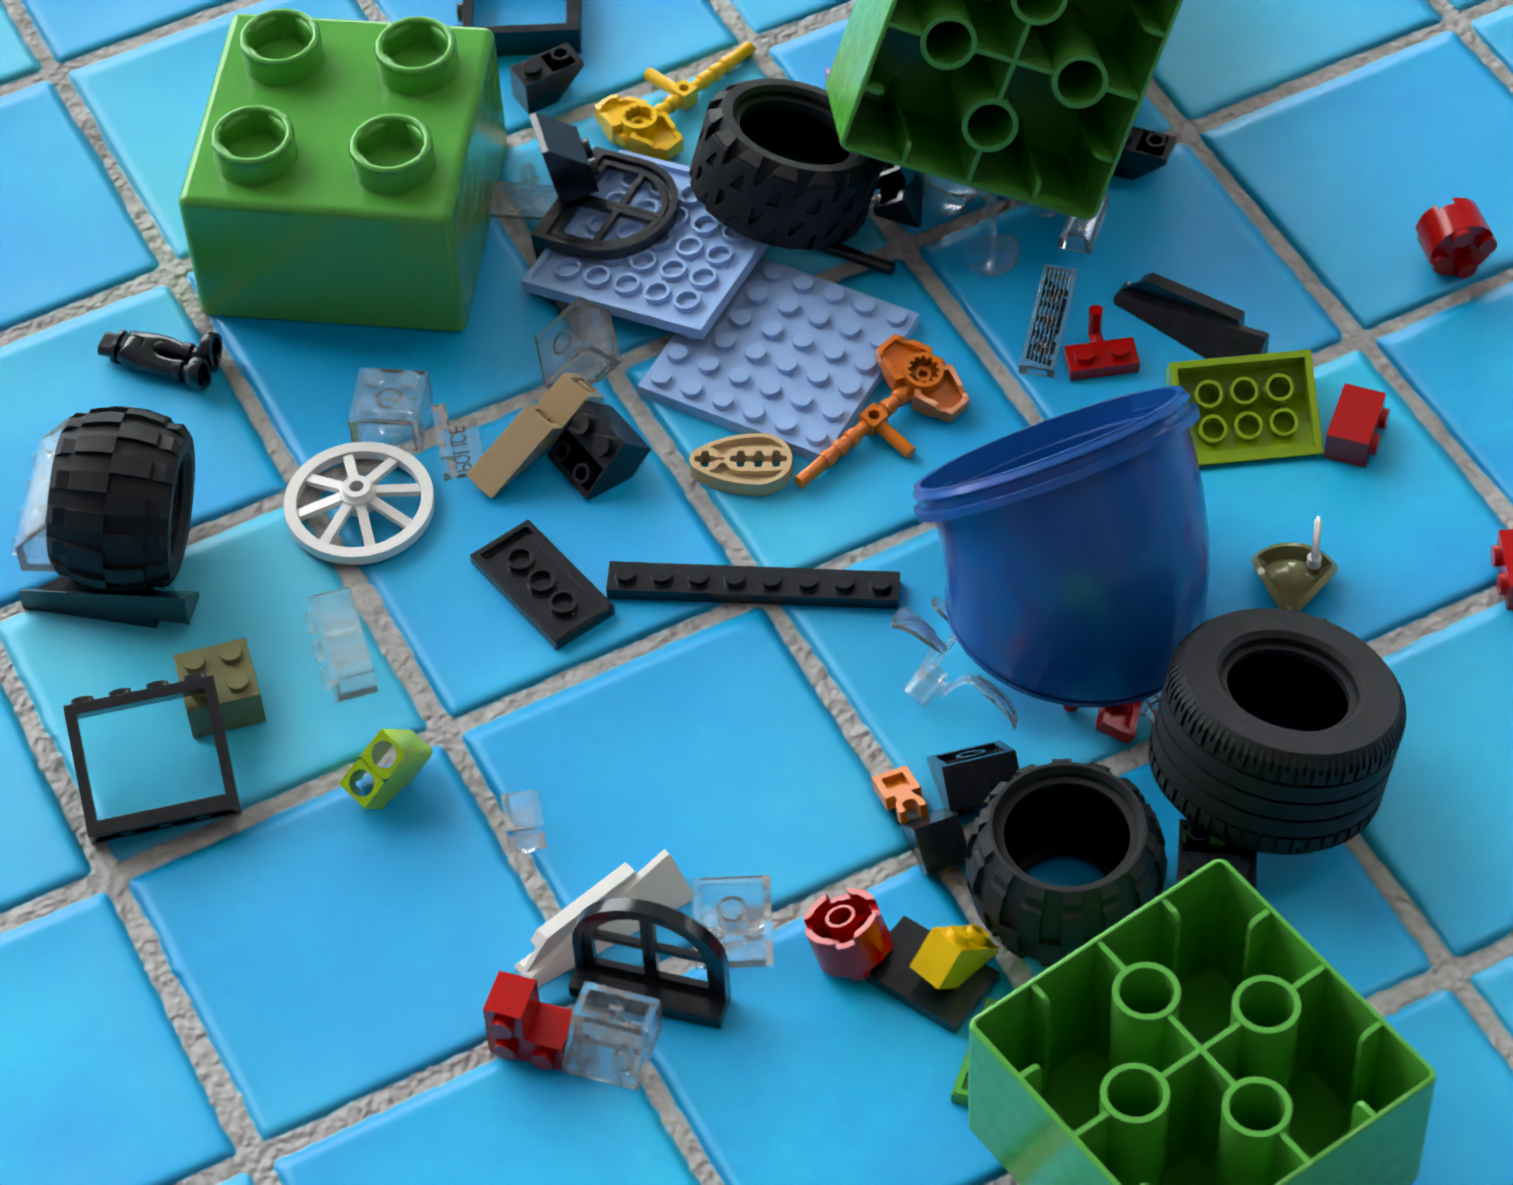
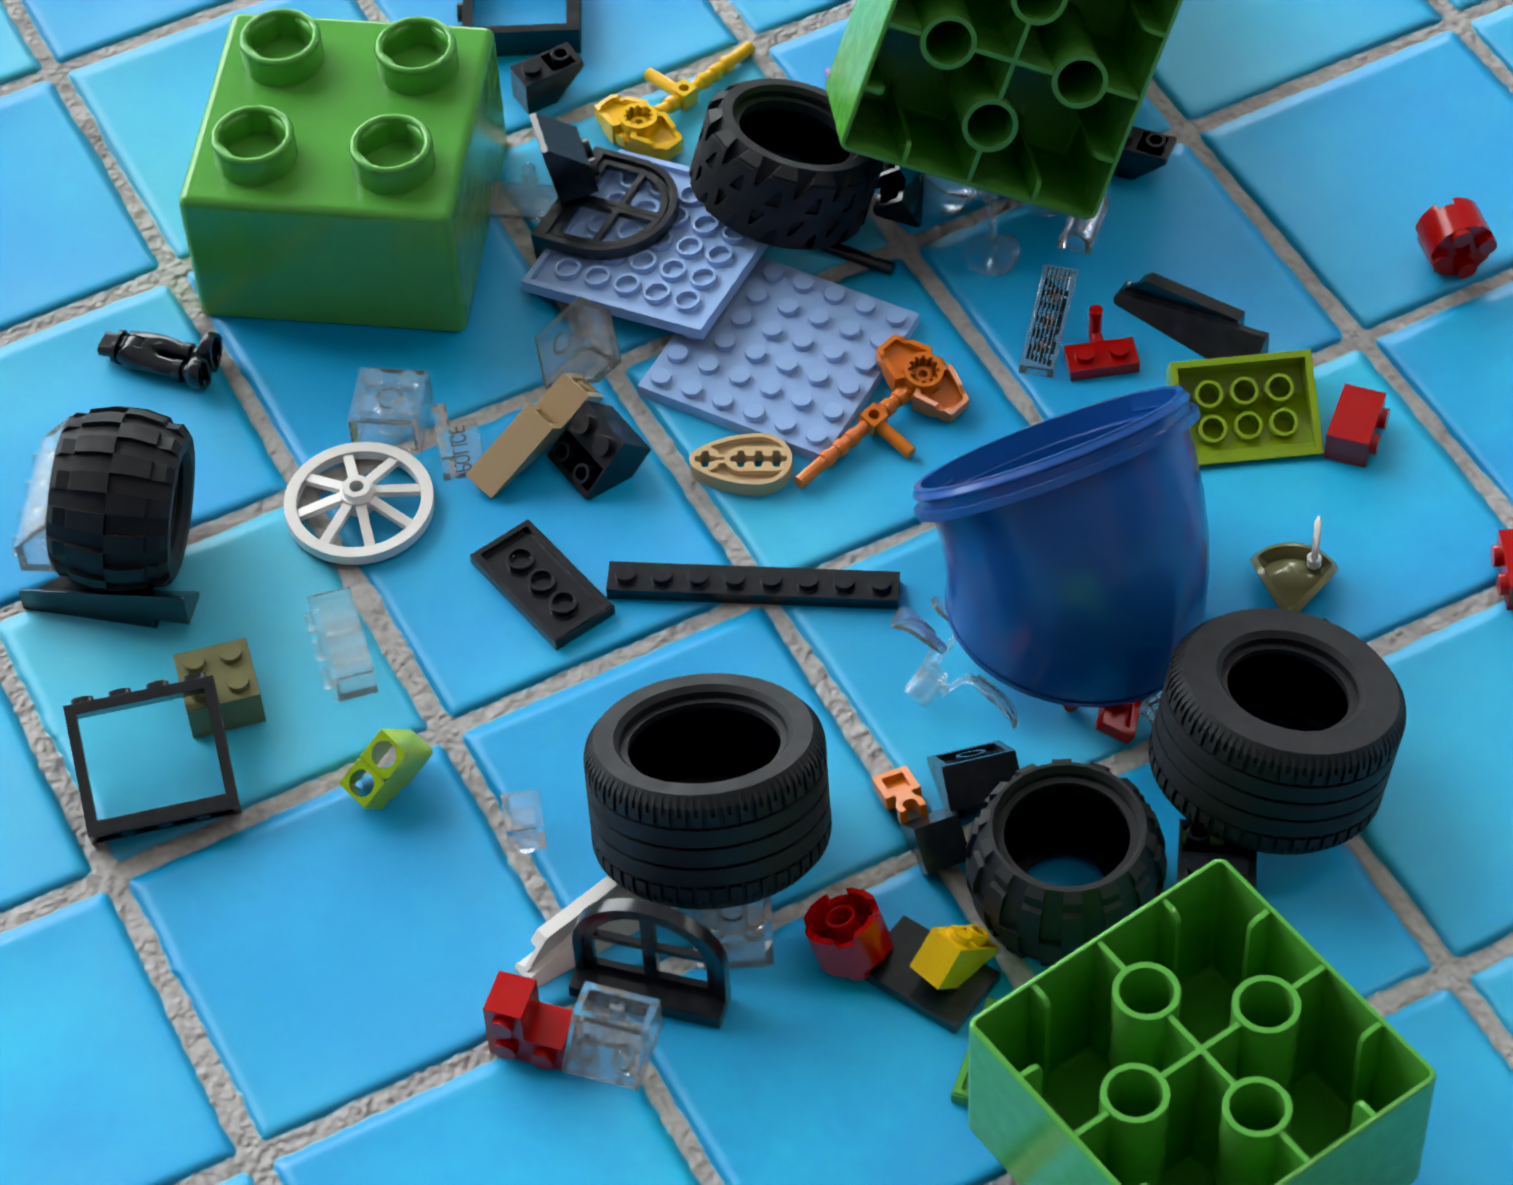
none -> black tyre [583,673,832,910]

